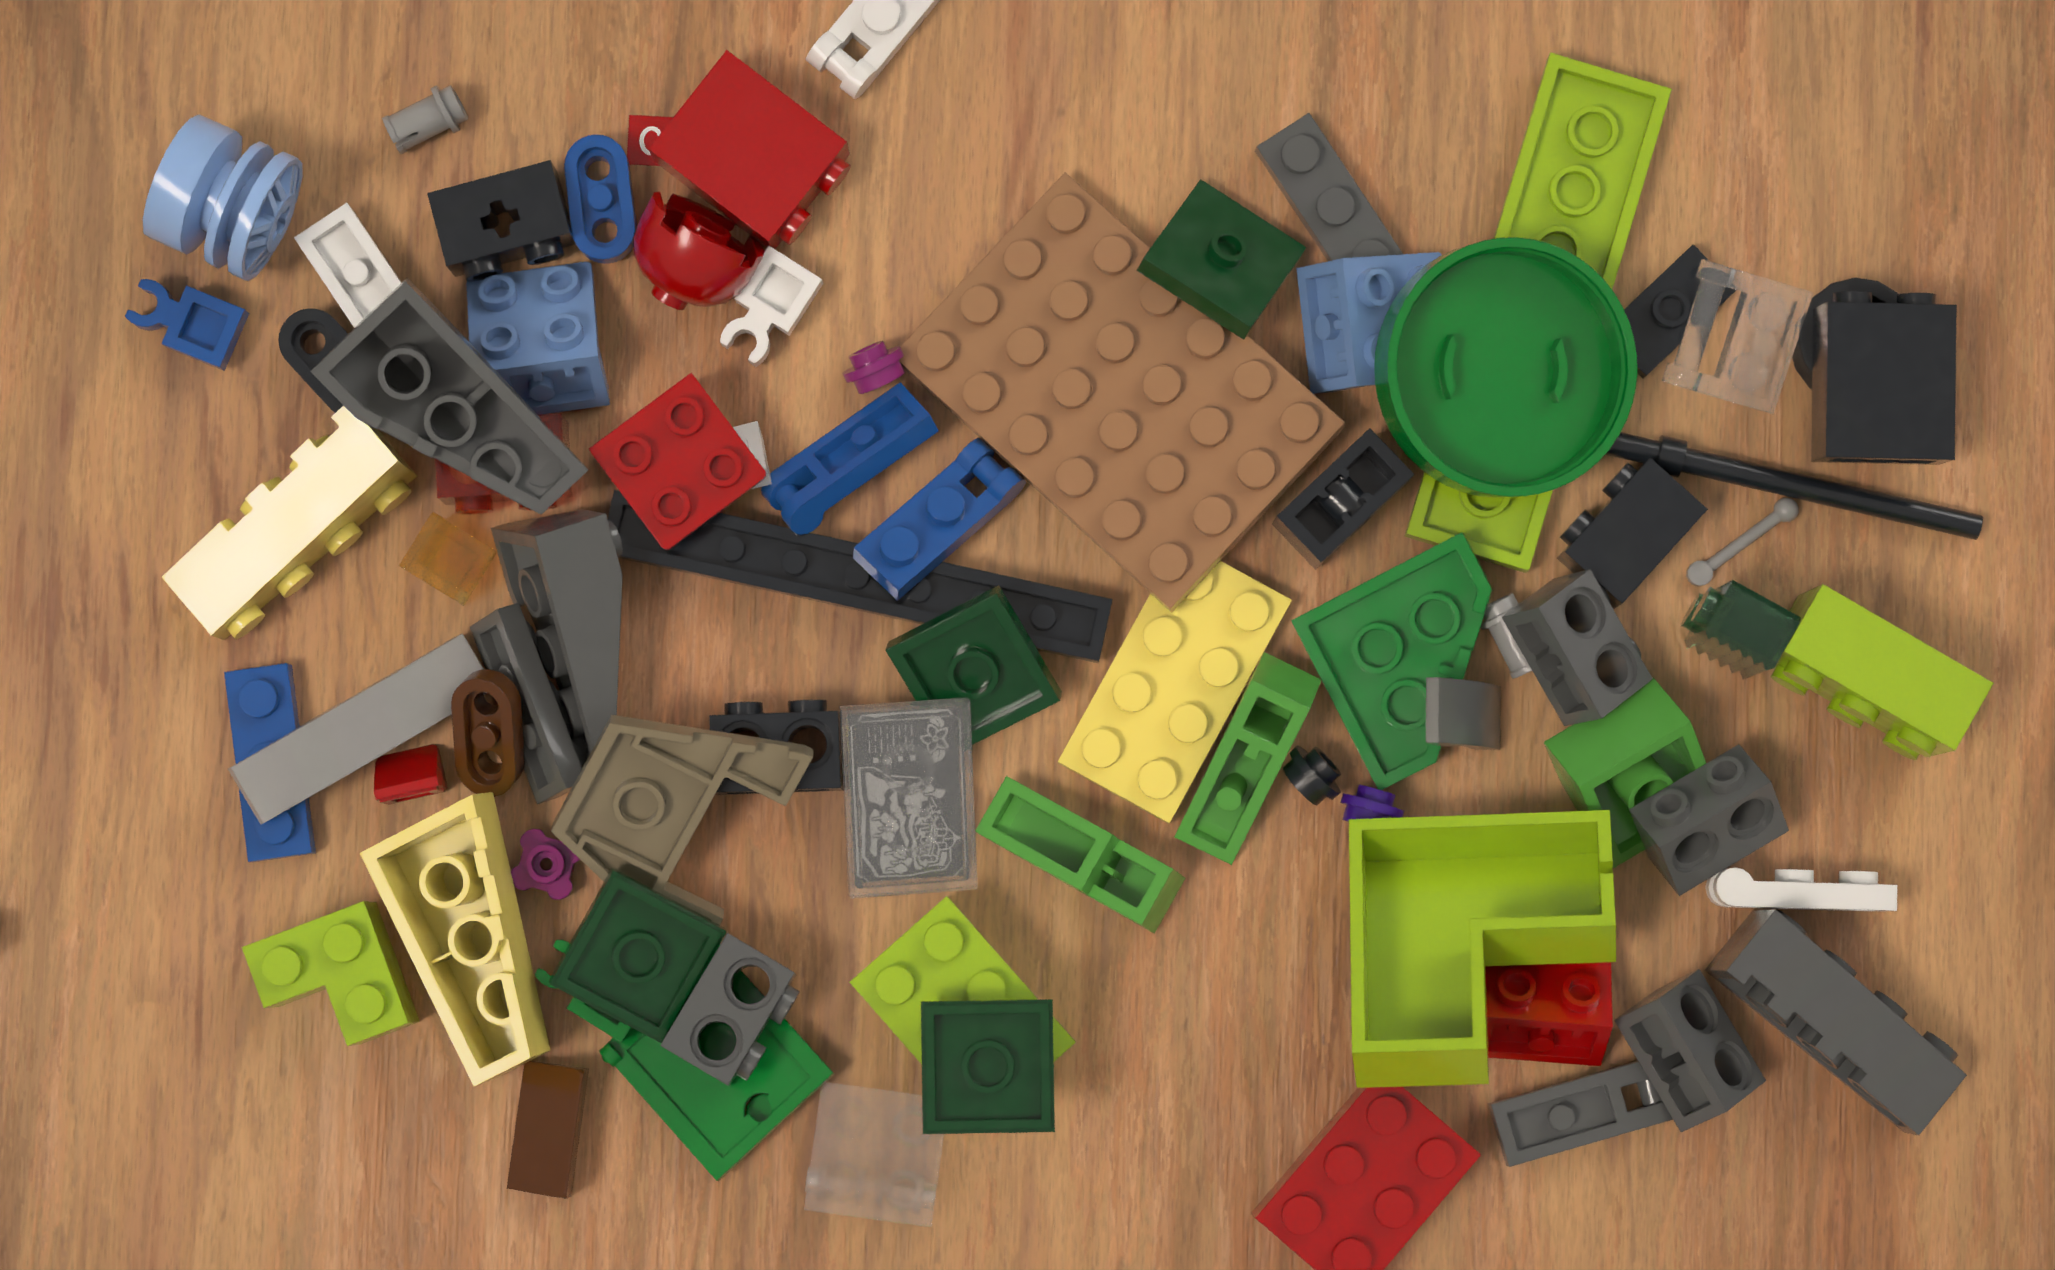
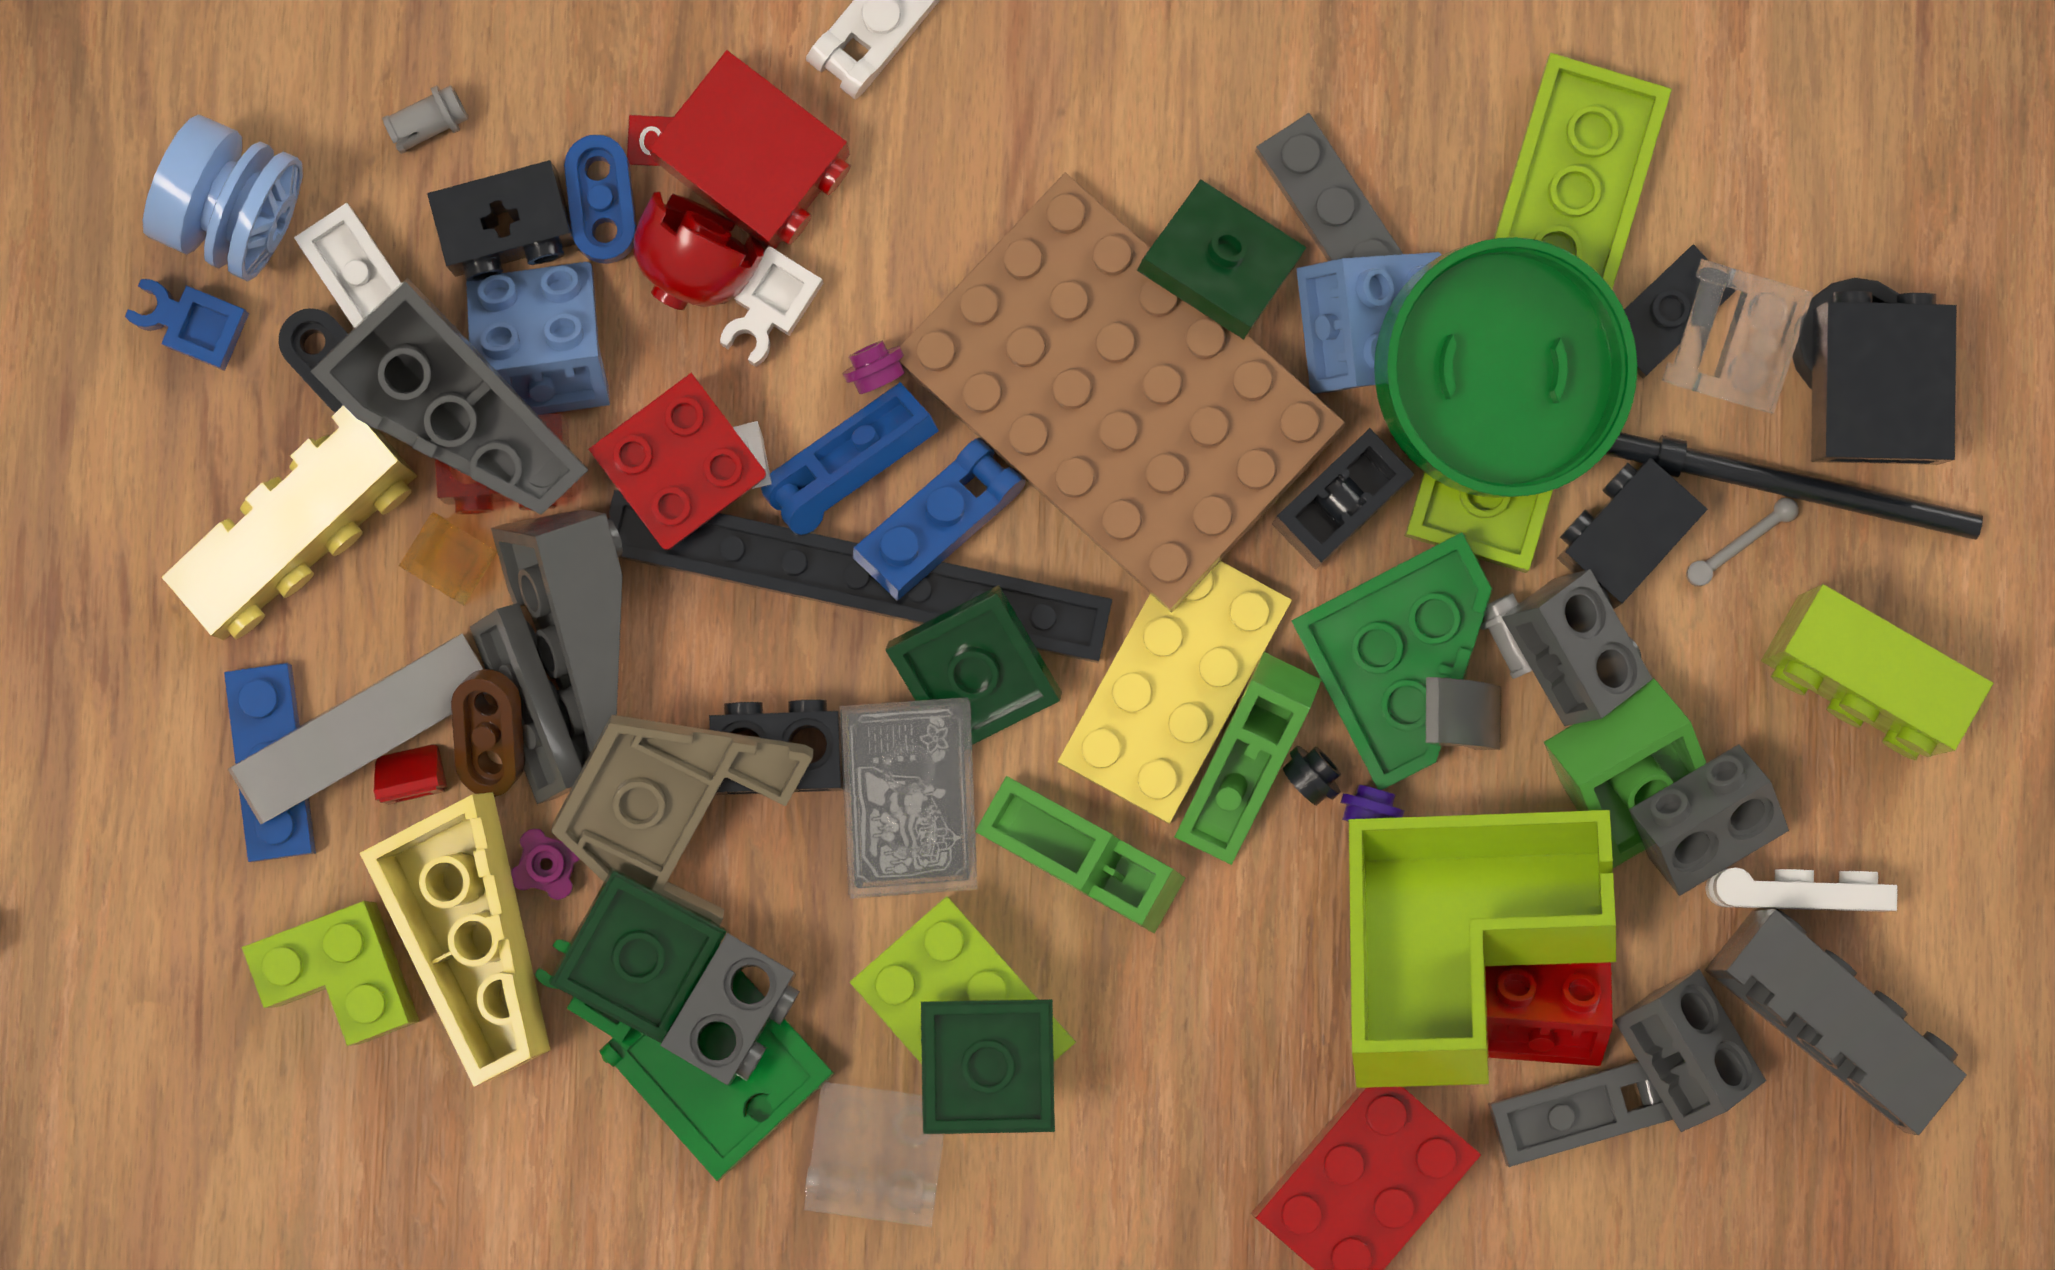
reddish brown slope [507,1061,589,1199] -> none
clear green brick [1681,579,1801,680] -> none

